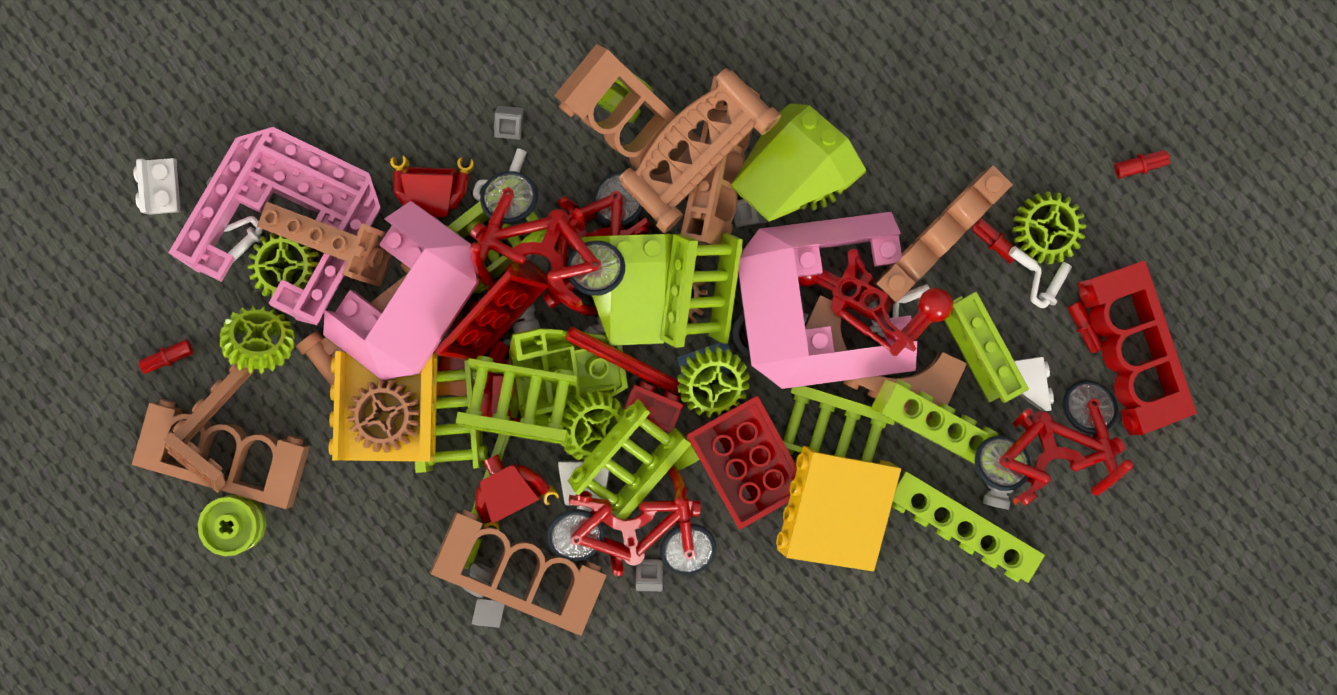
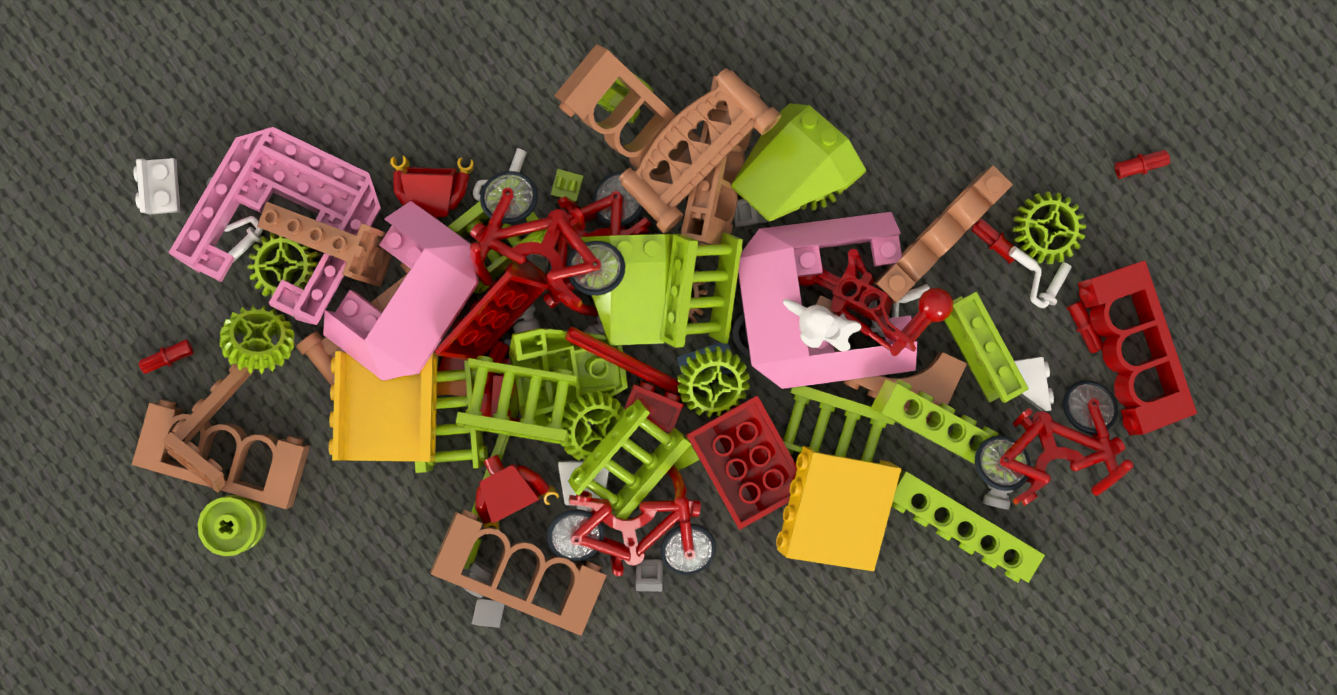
nougat gear [347,379,420,453] -> none
light grey slope [494,106,524,140] -> none
none -> lime tile [551,169,584,202]
none -> white animal [783,299,861,351]

